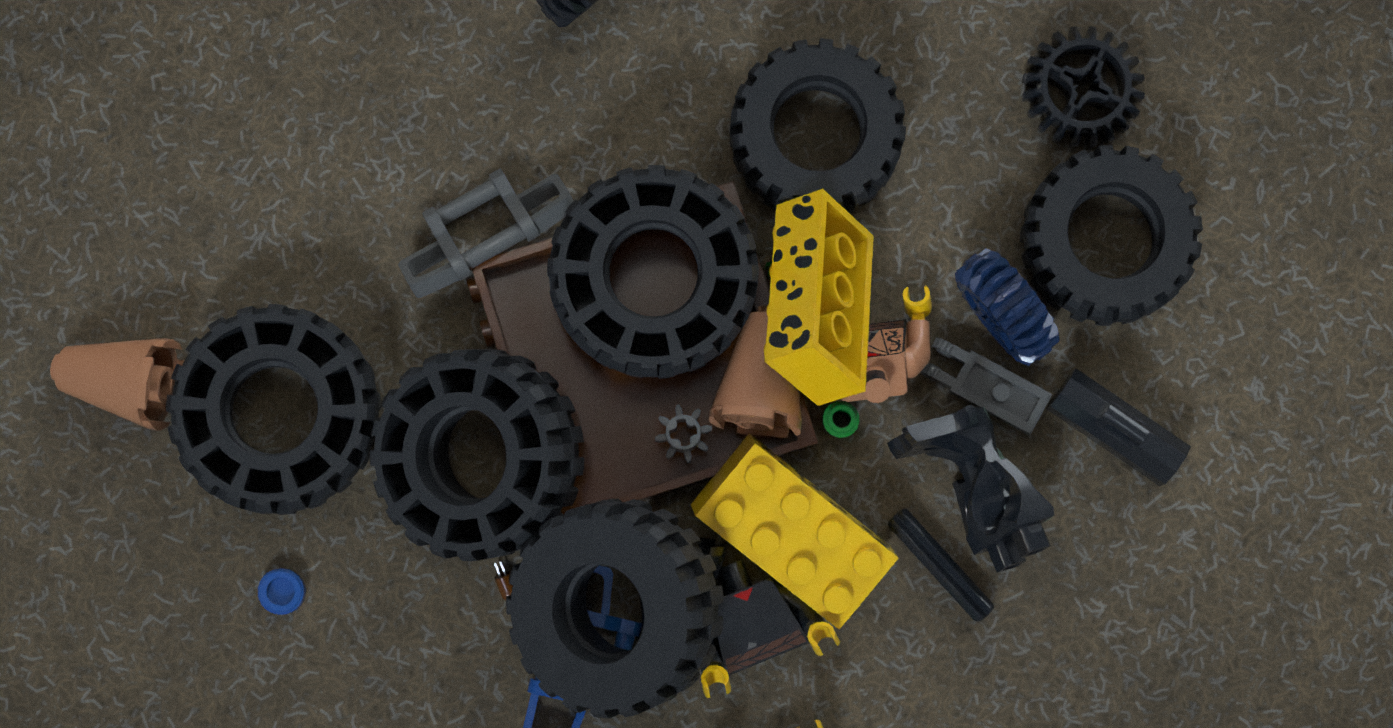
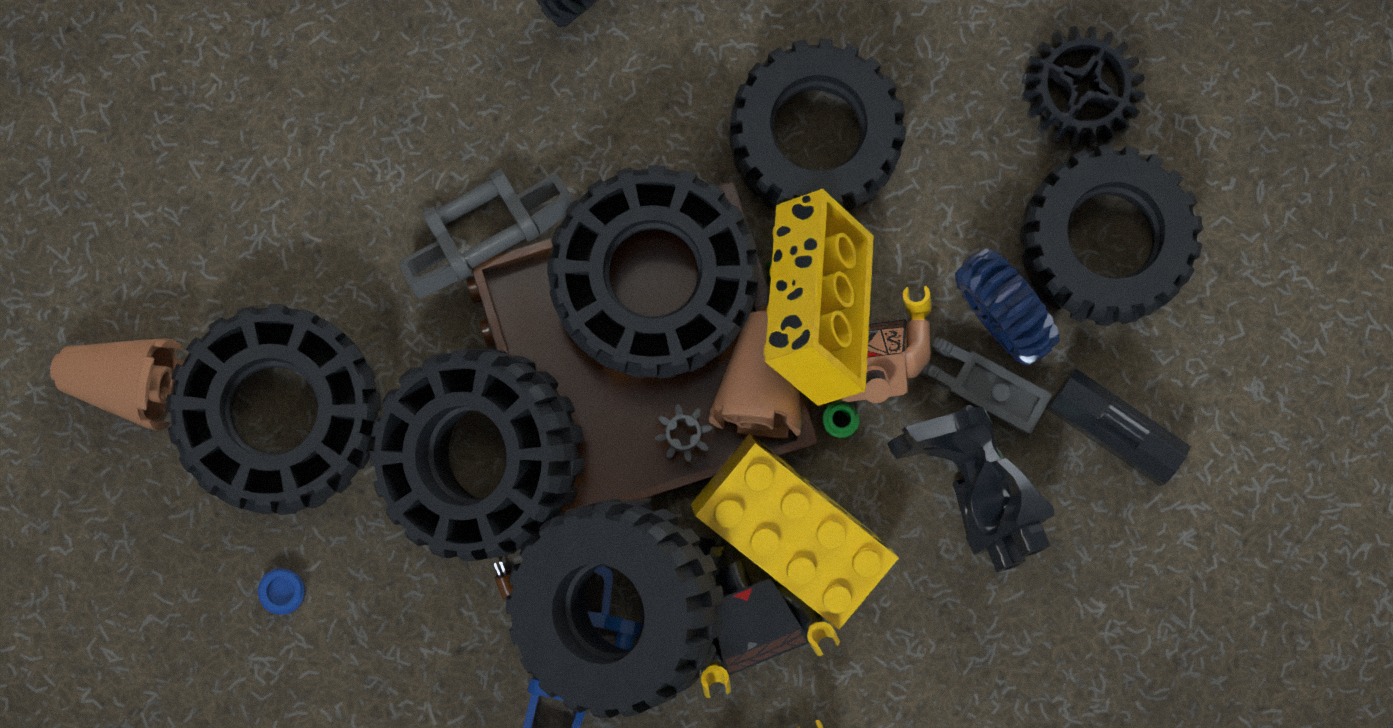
black axle [888,508,994,622] -> none

